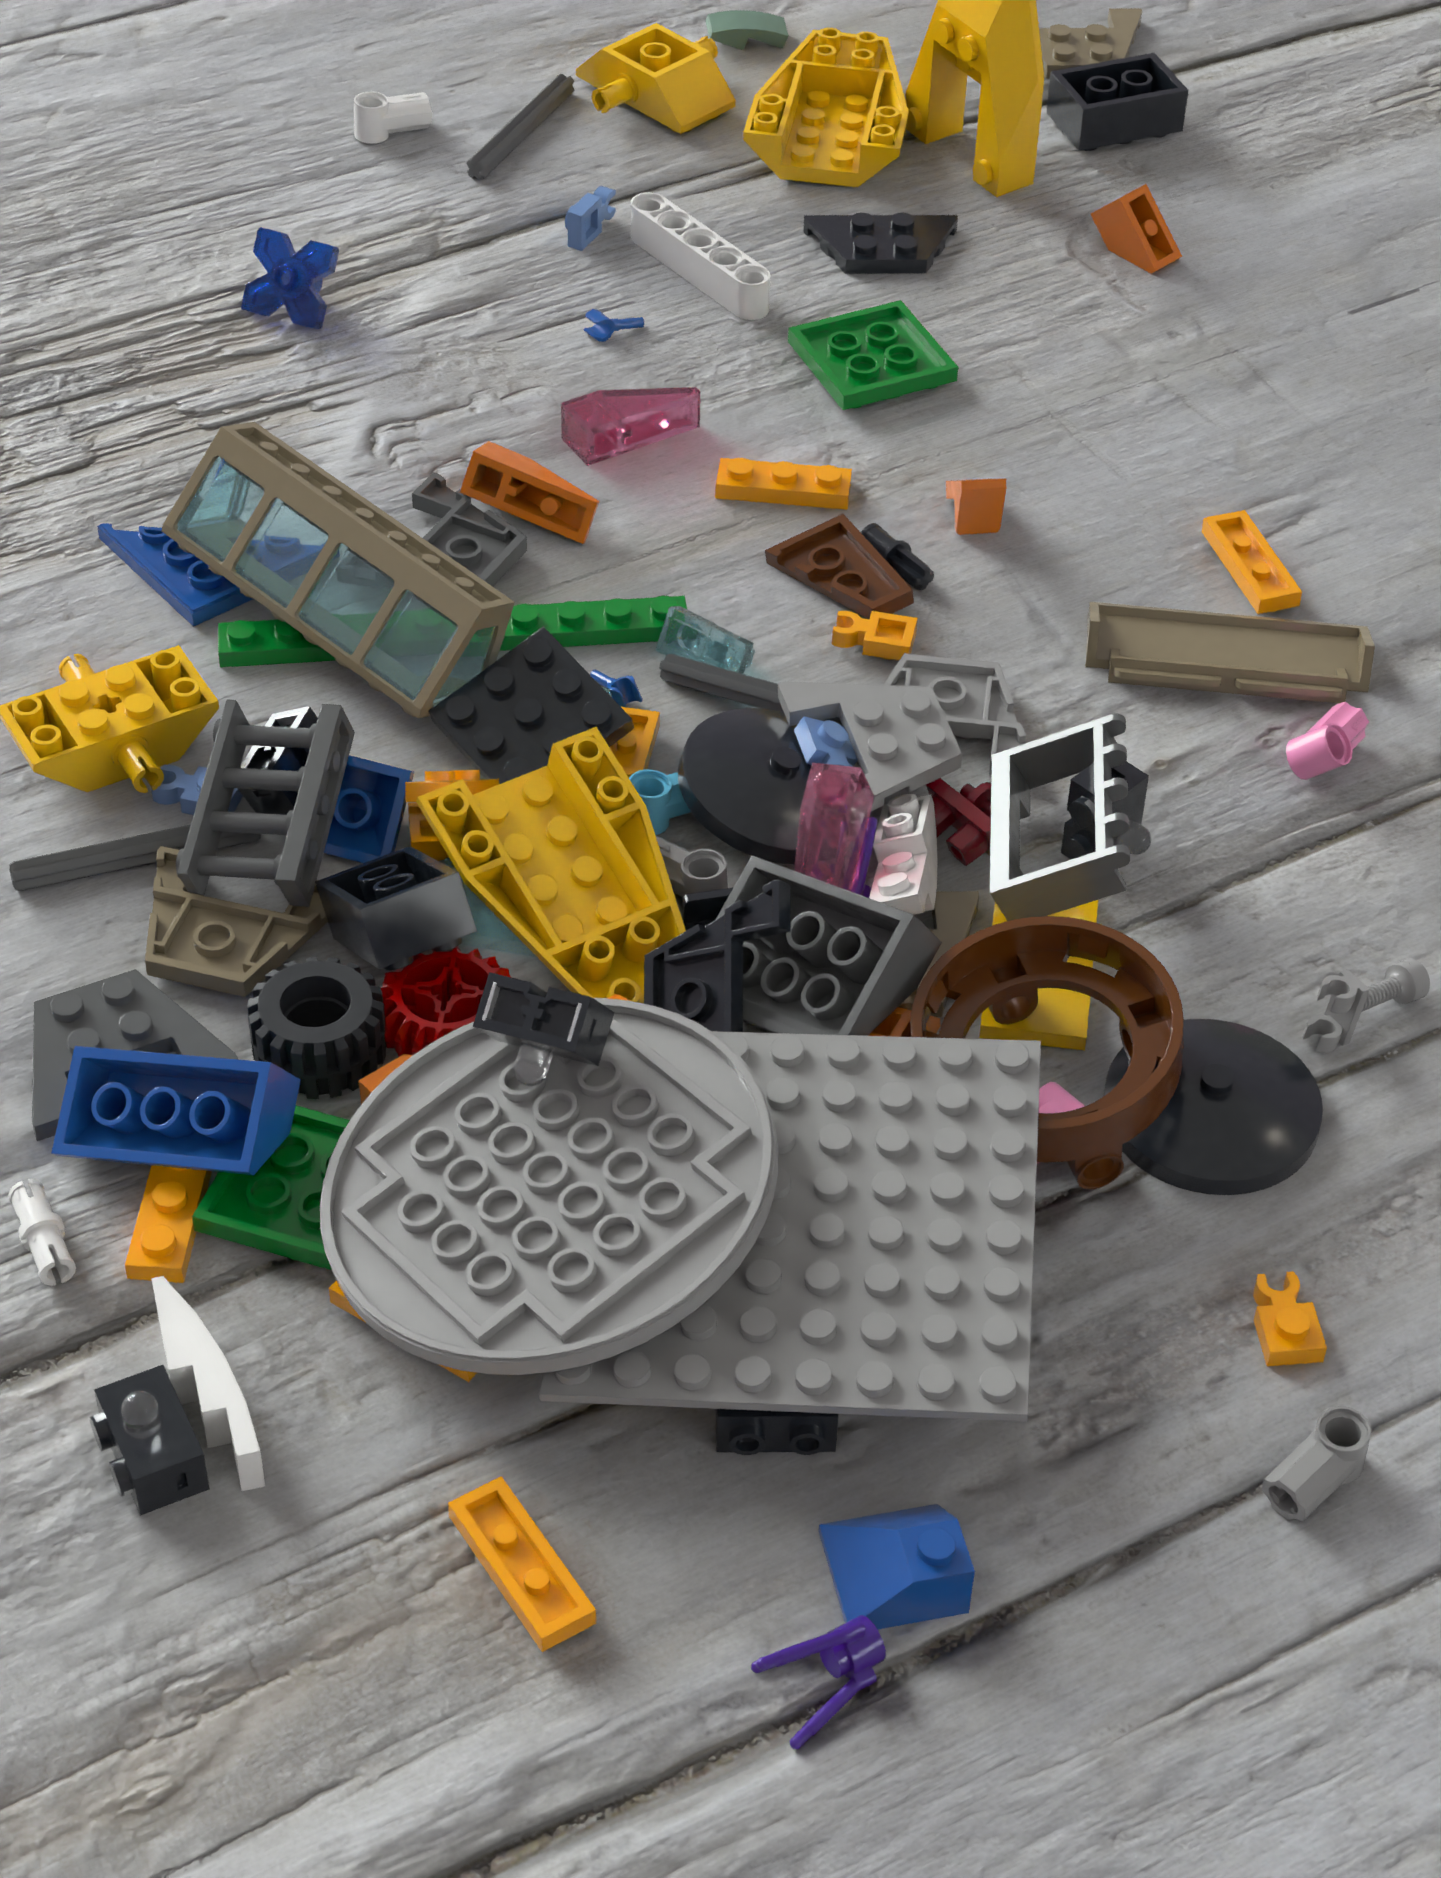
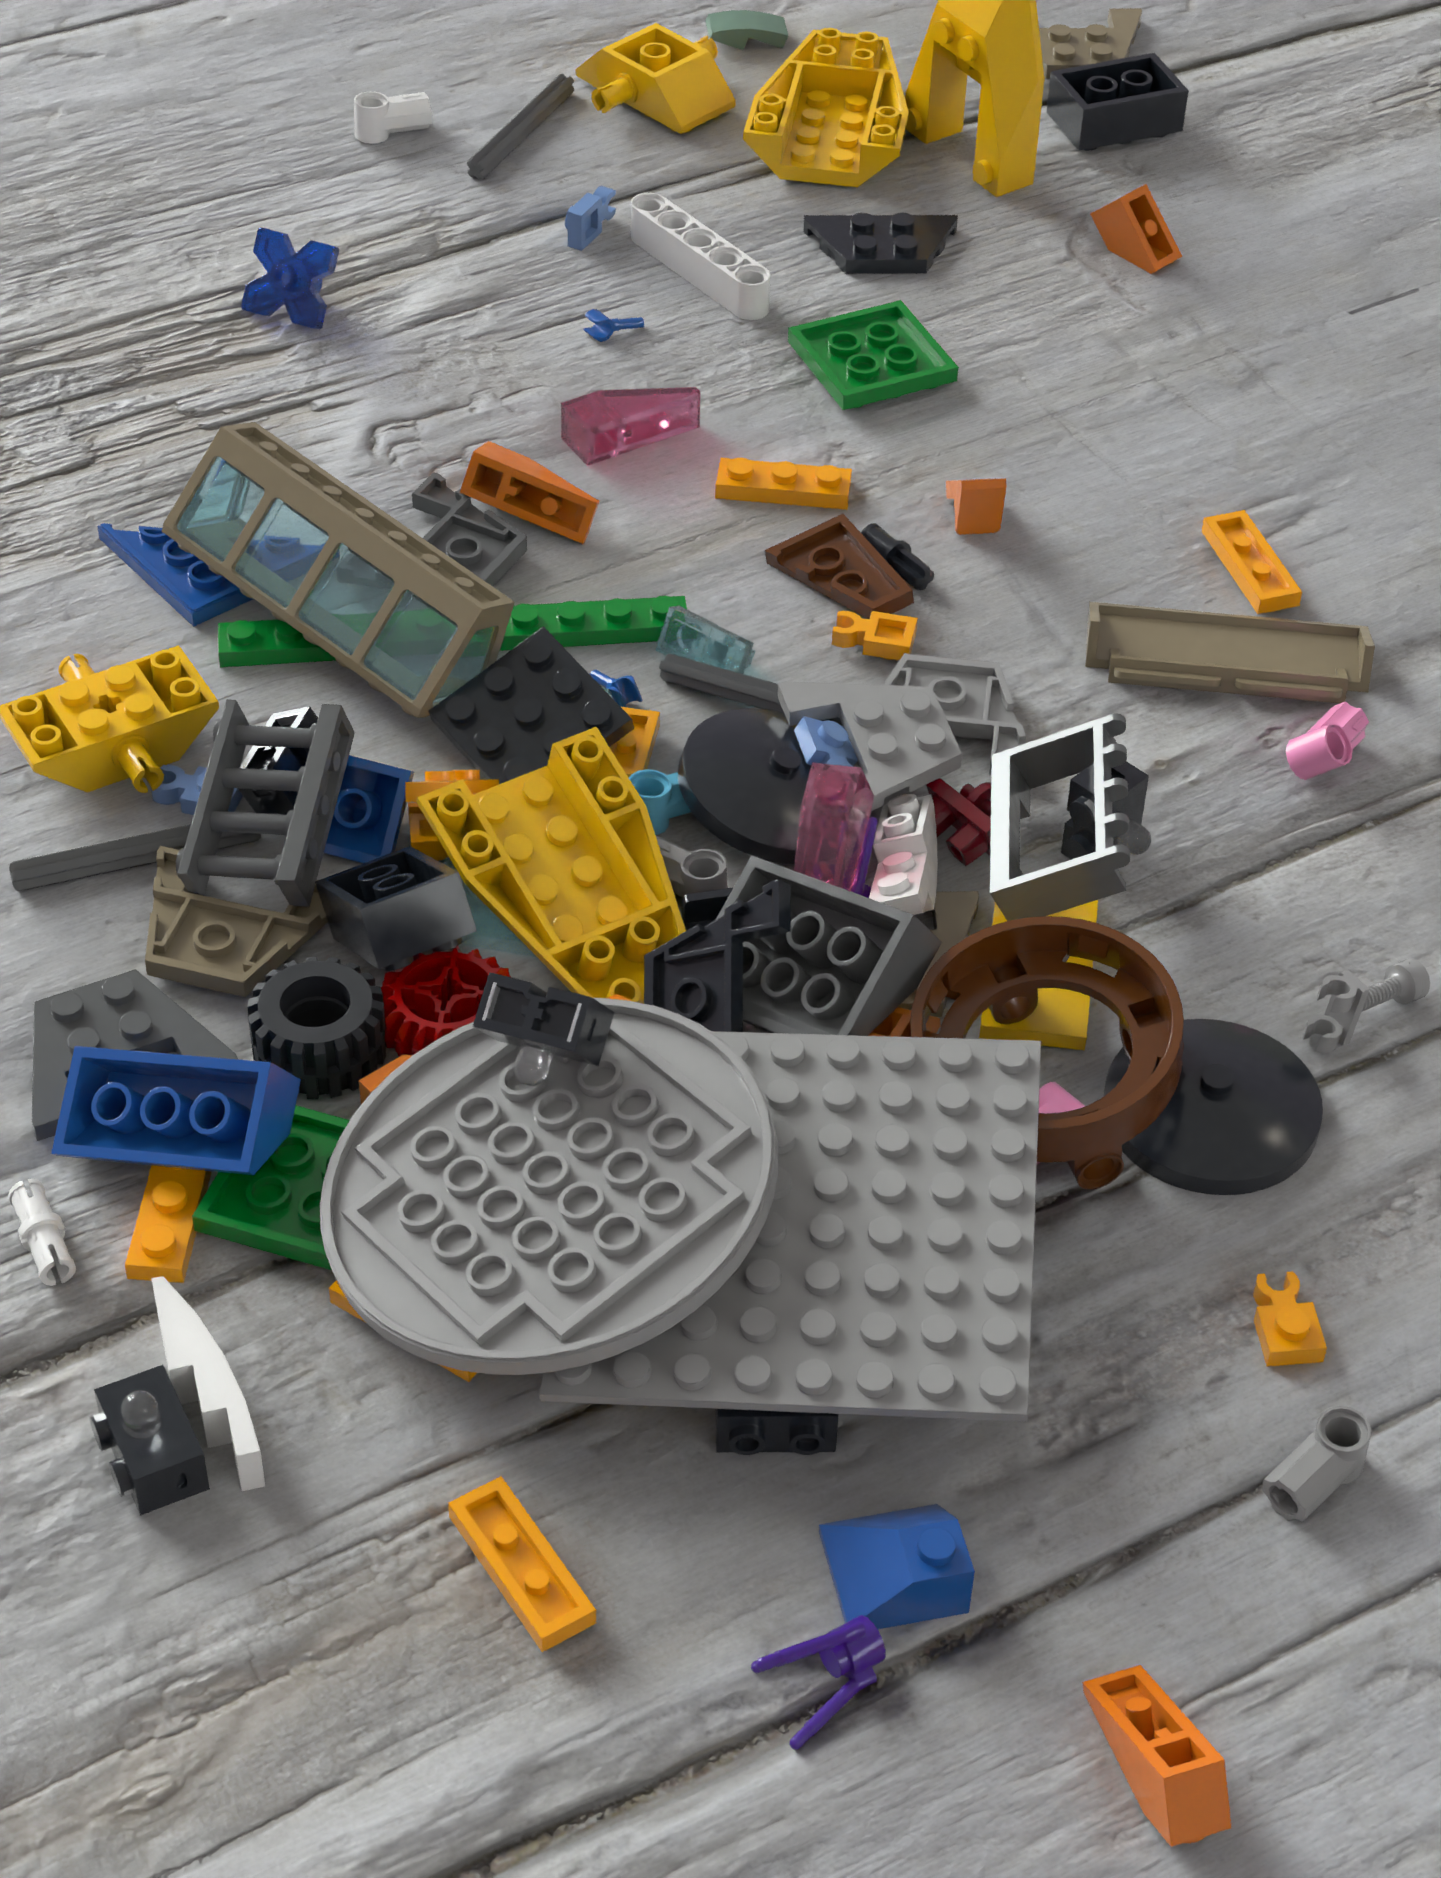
none -> orange slope [1082,1665,1232,1847]

